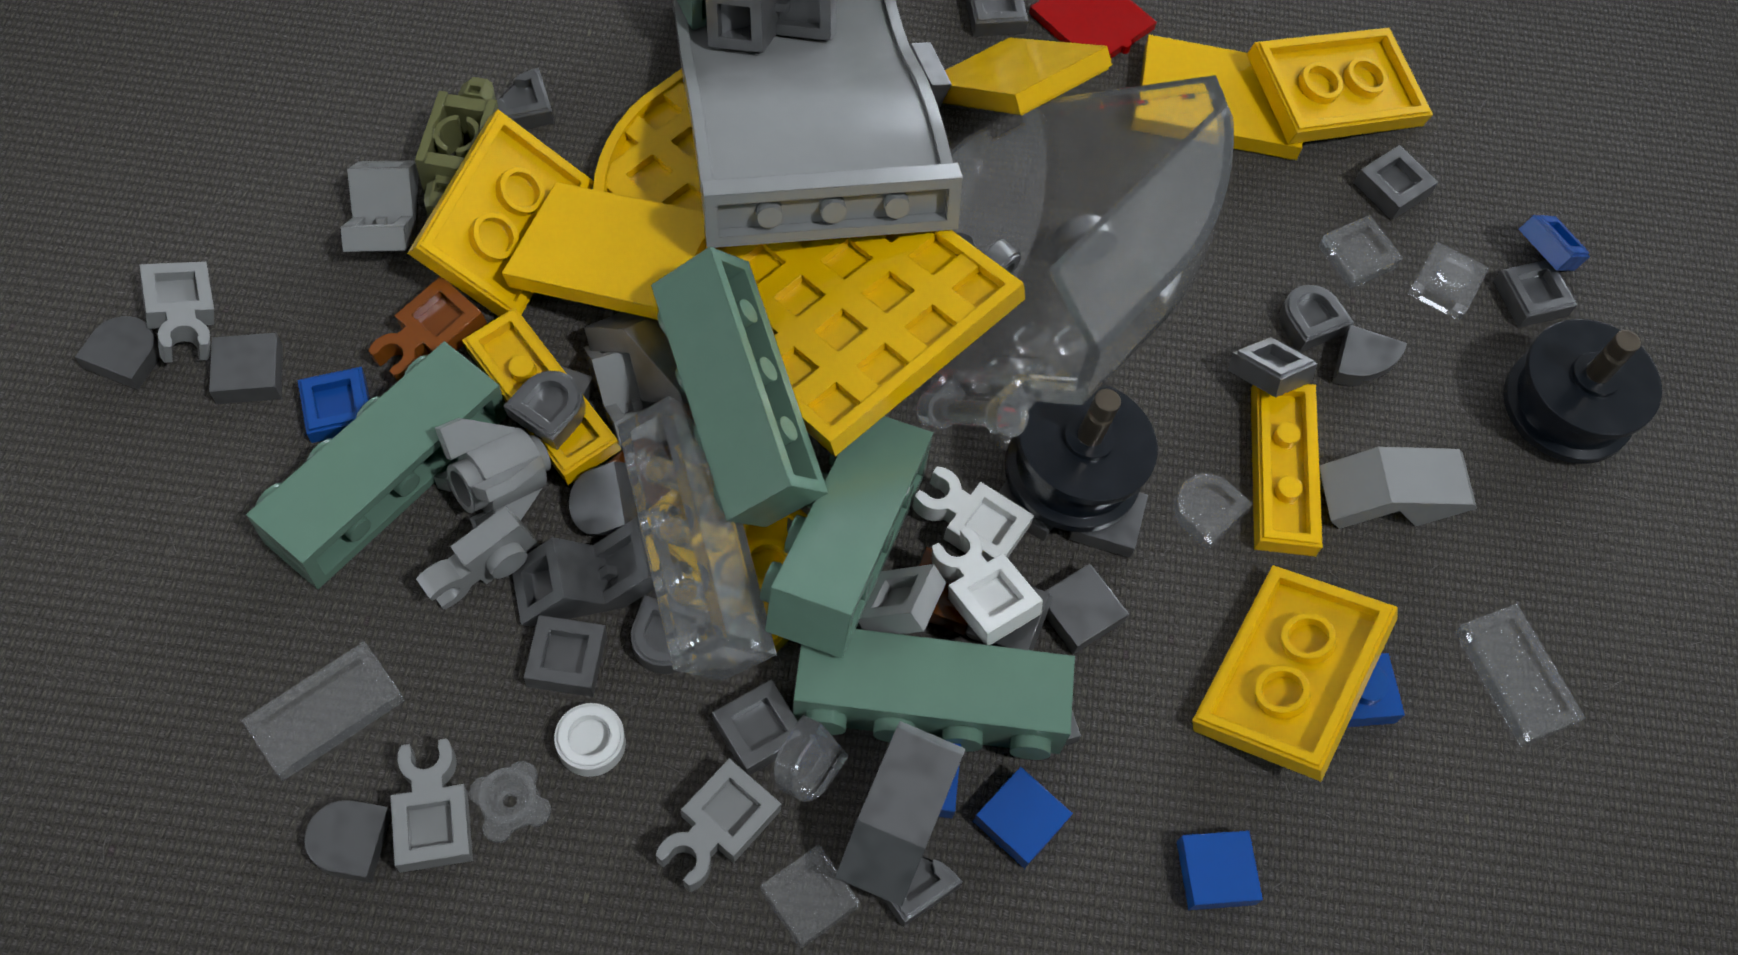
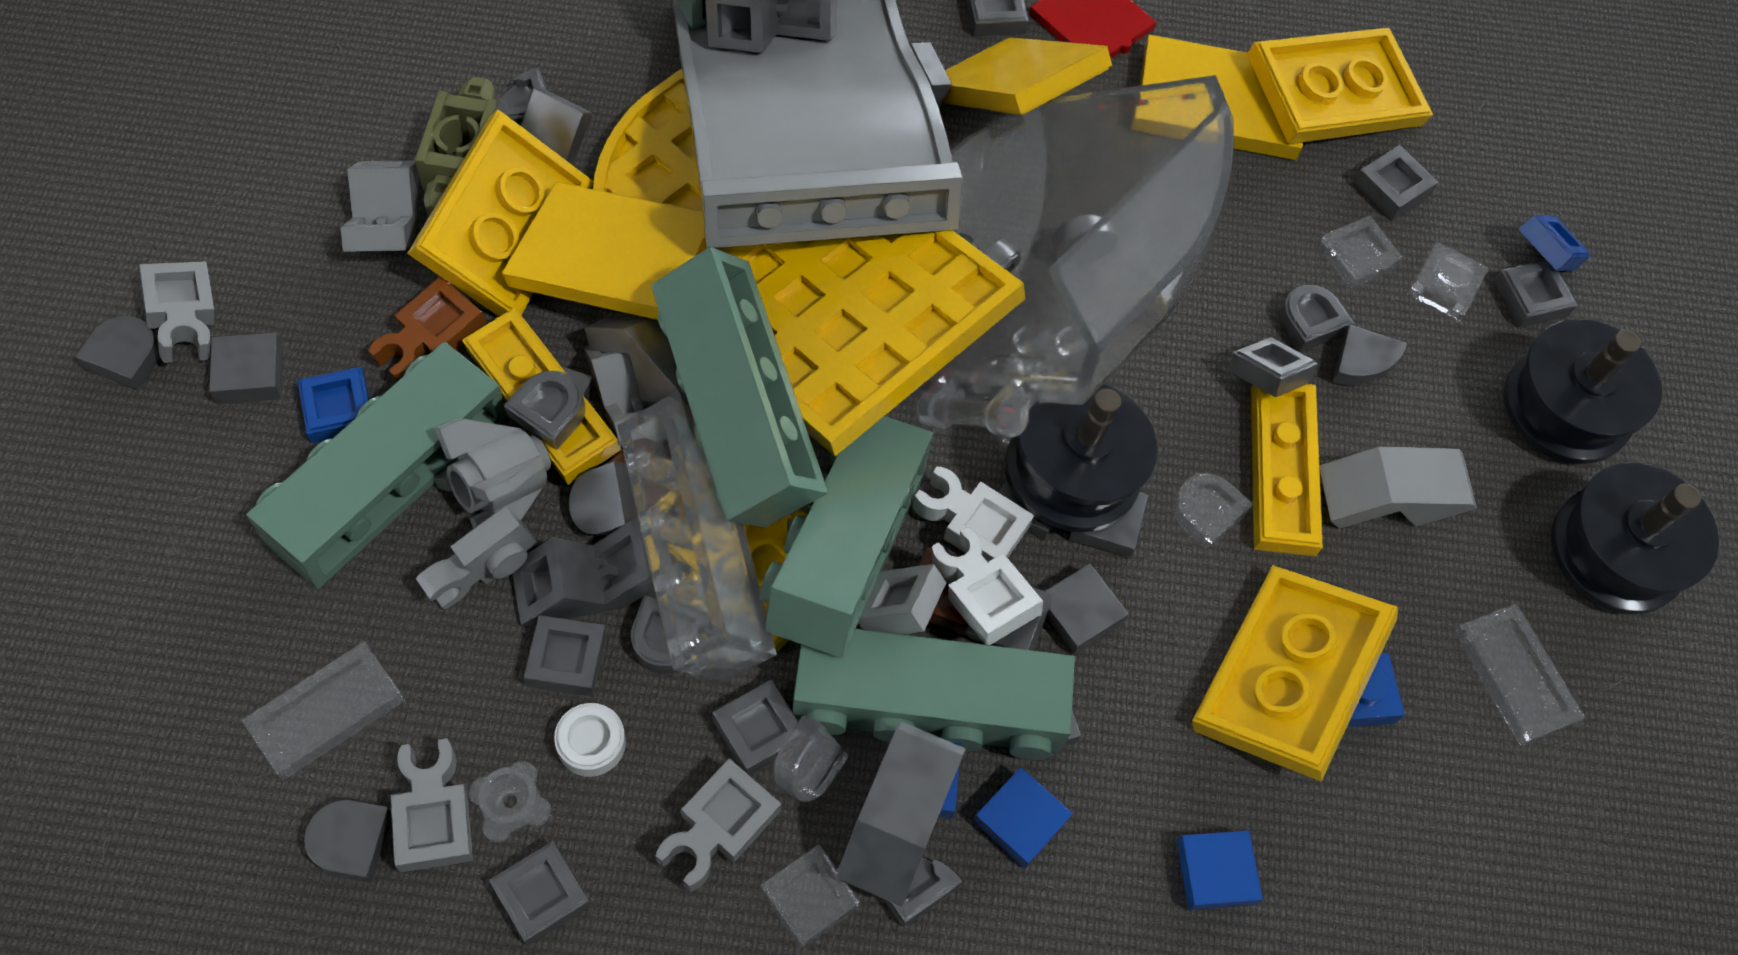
none -> flat silver tile [489,841,591,946]
none -> flat silver tile [521,88,592,165]
none -> black wheel [1551,462,1719,614]

